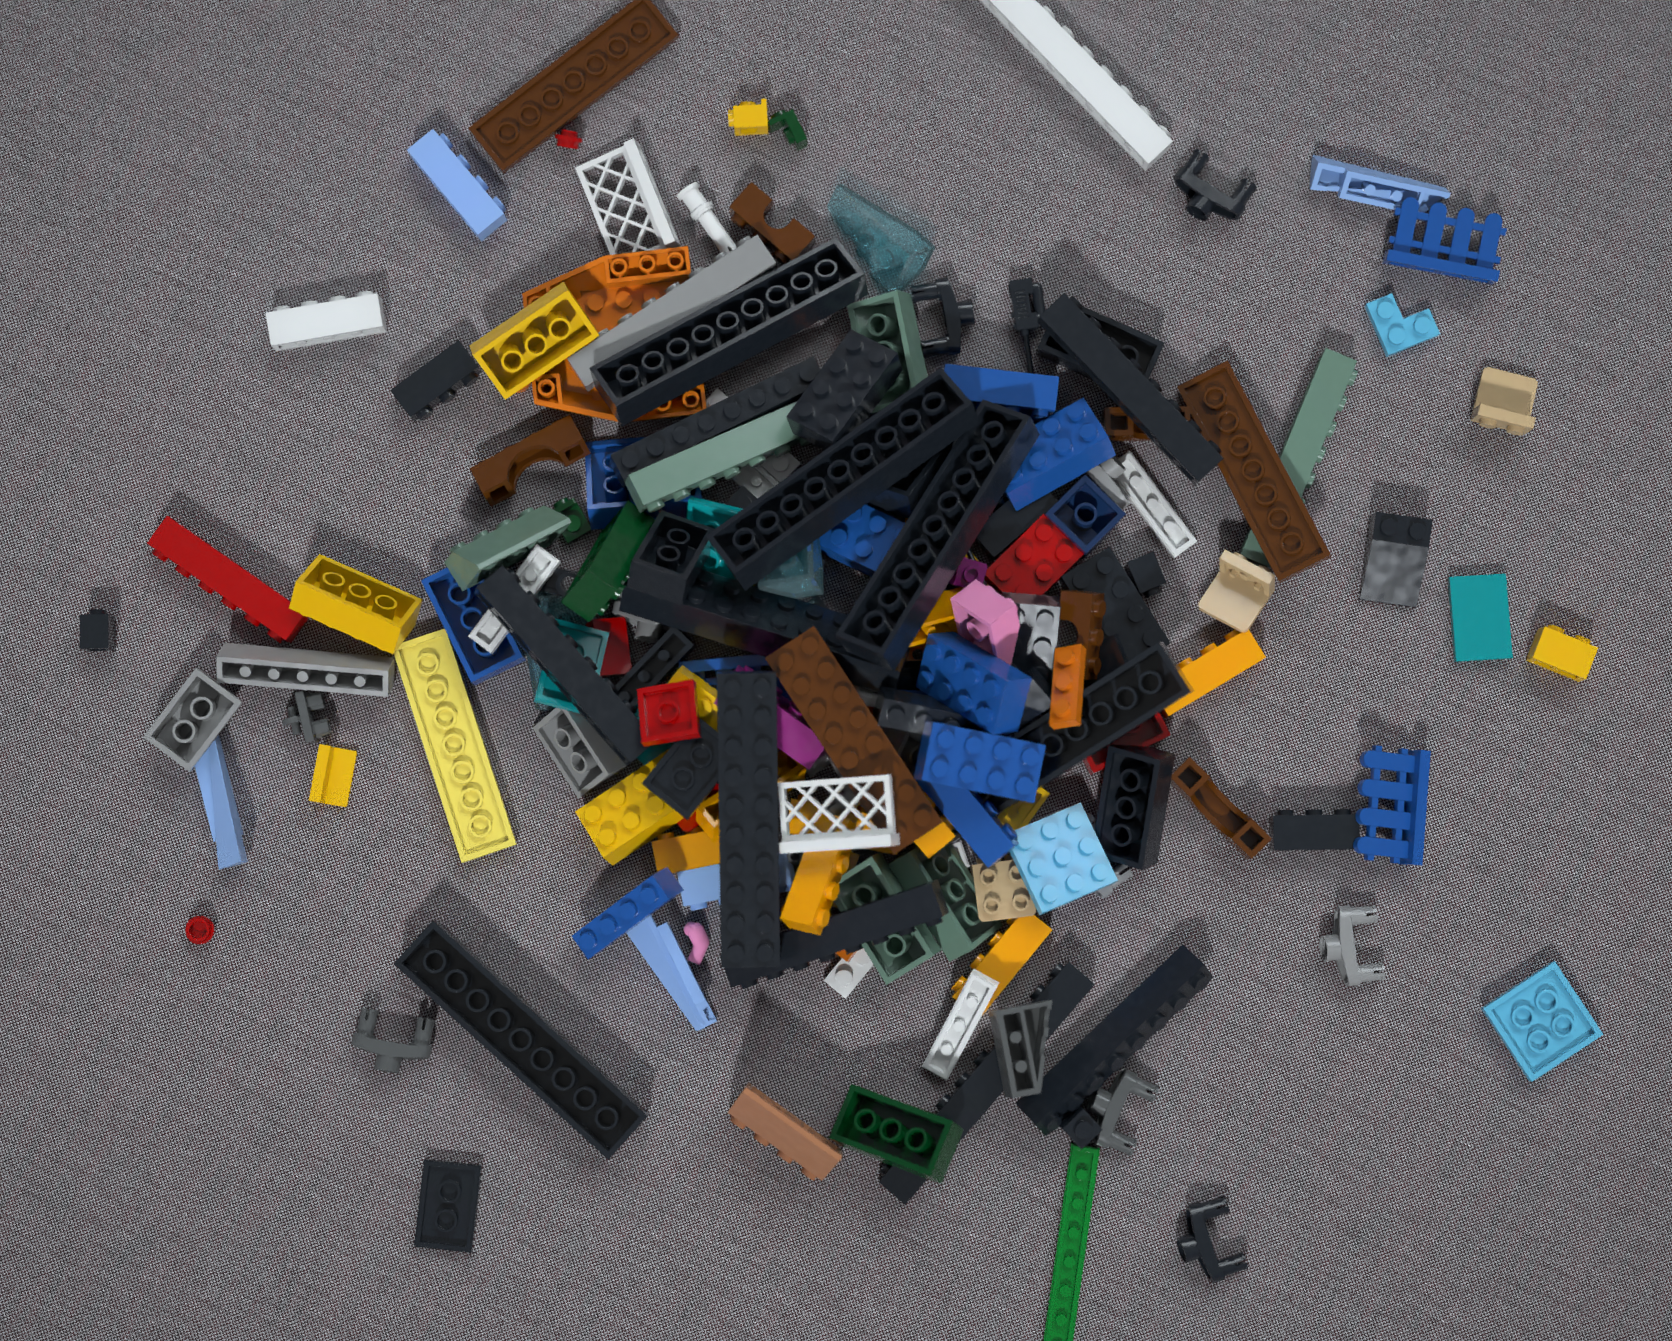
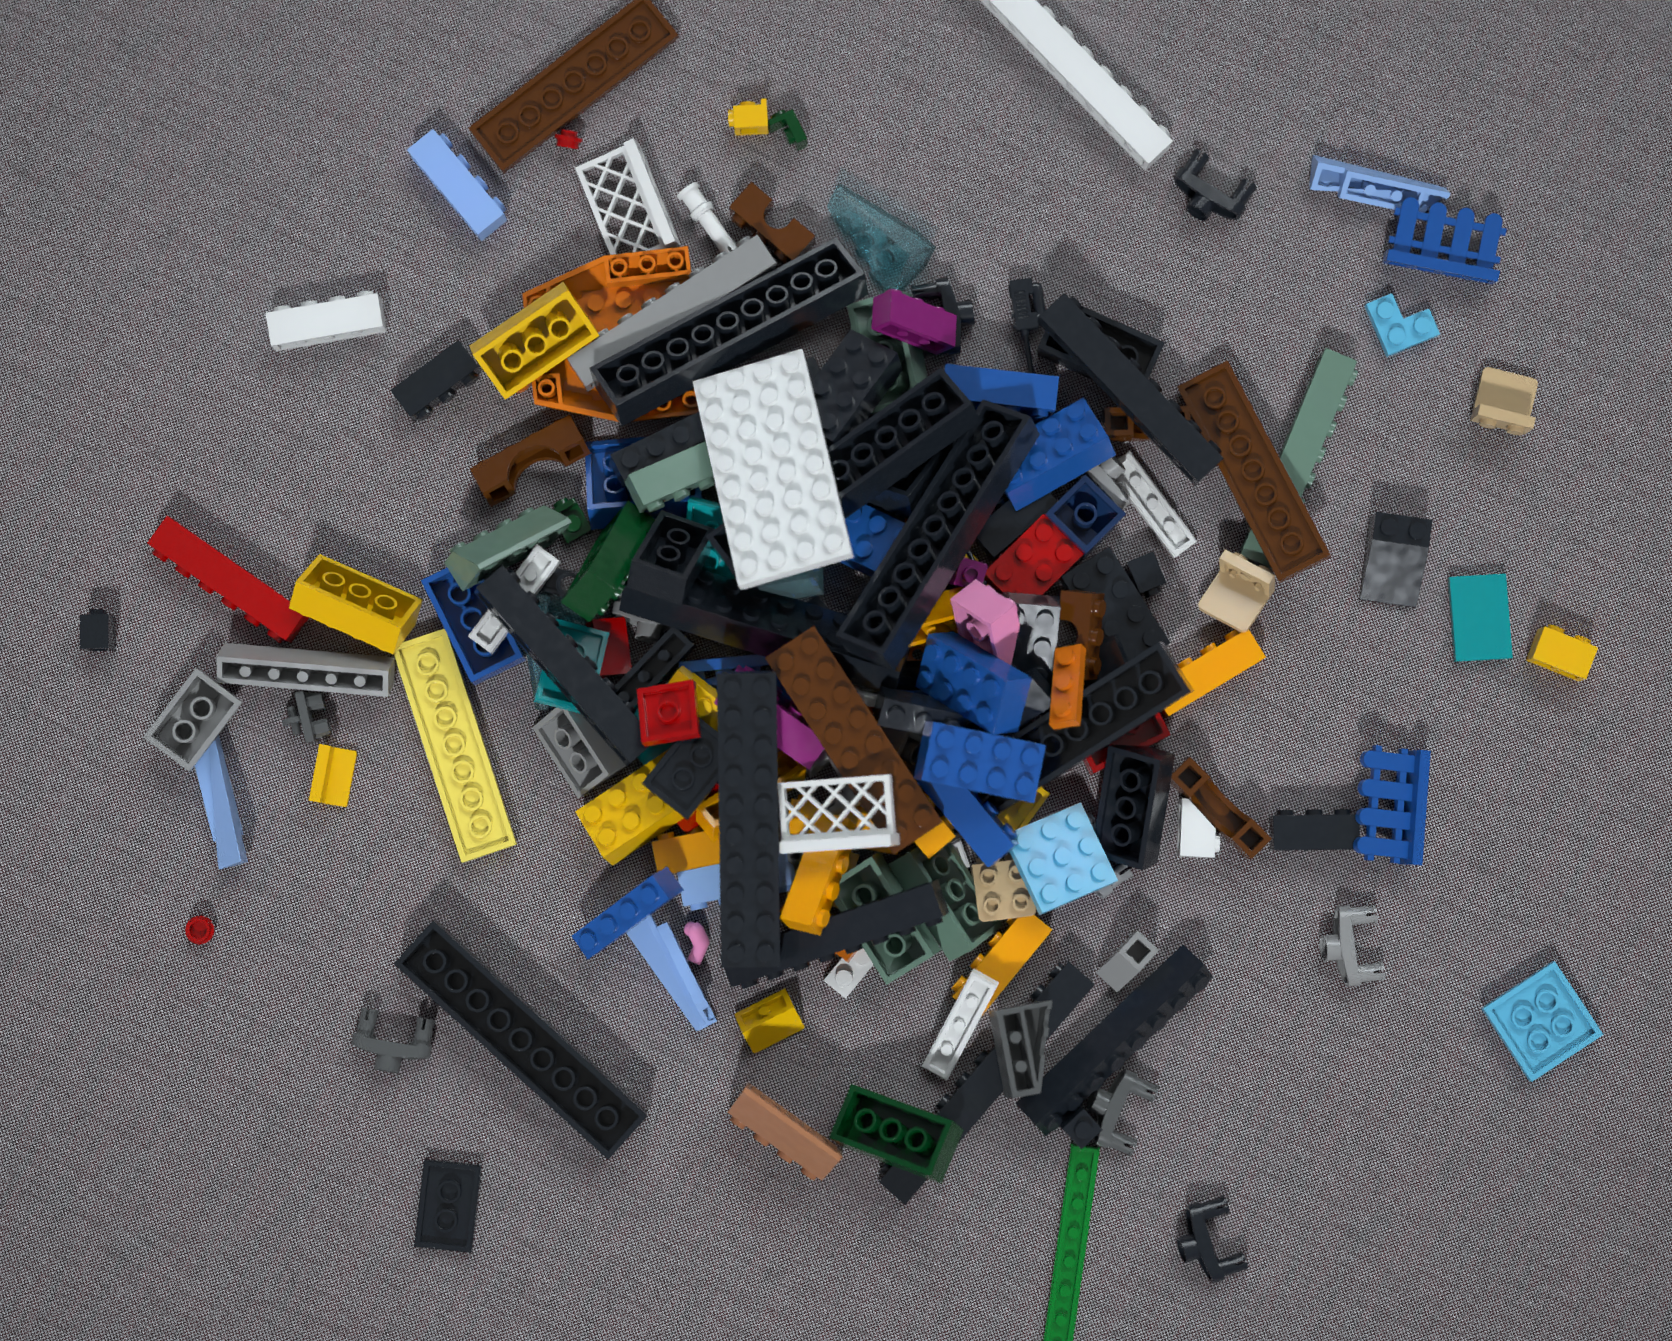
none -> white plate [693,349,854,590]
none -> yellow panel [734,988,804,1053]
none -> magenta brick [872,289,957,355]
none -> light grey slope [1096,930,1159,992]
none -> white slope [1177,798,1220,858]

